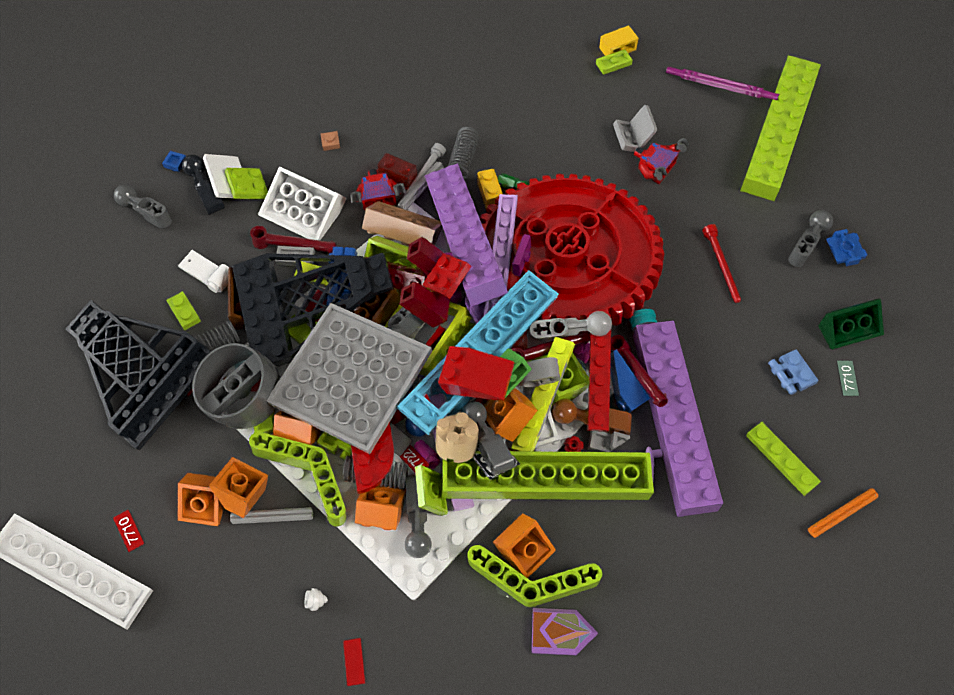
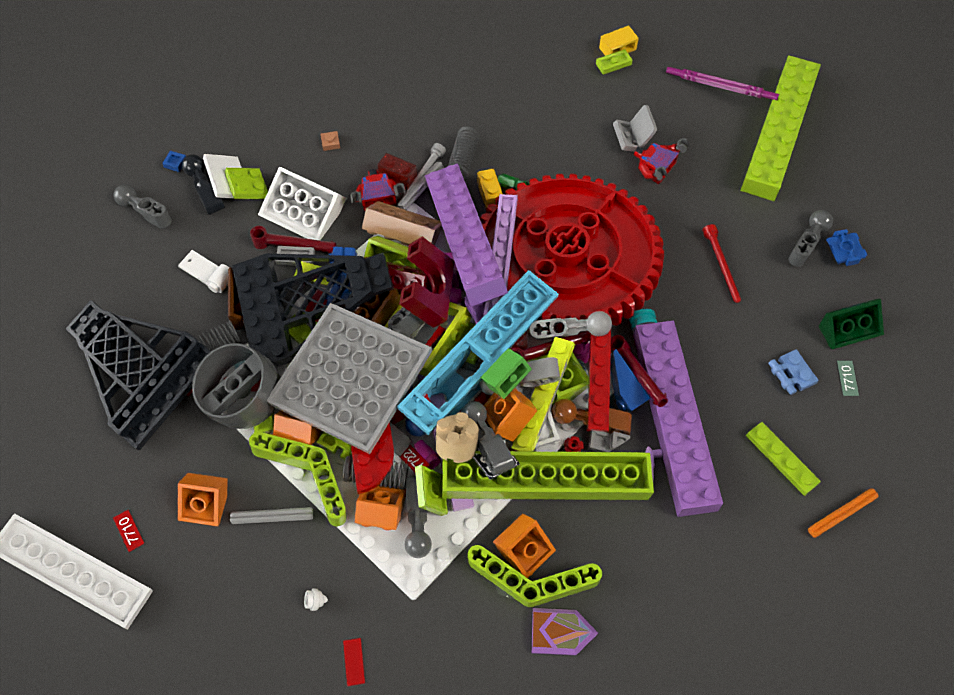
lime plate [166,291,201,331] -> none
orange slope [209,457,269,518] -> none
red plate [422,253,472,299] -> none
red slope [438,346,515,401] -> none
magenta plate [512,234,531,276] -> none

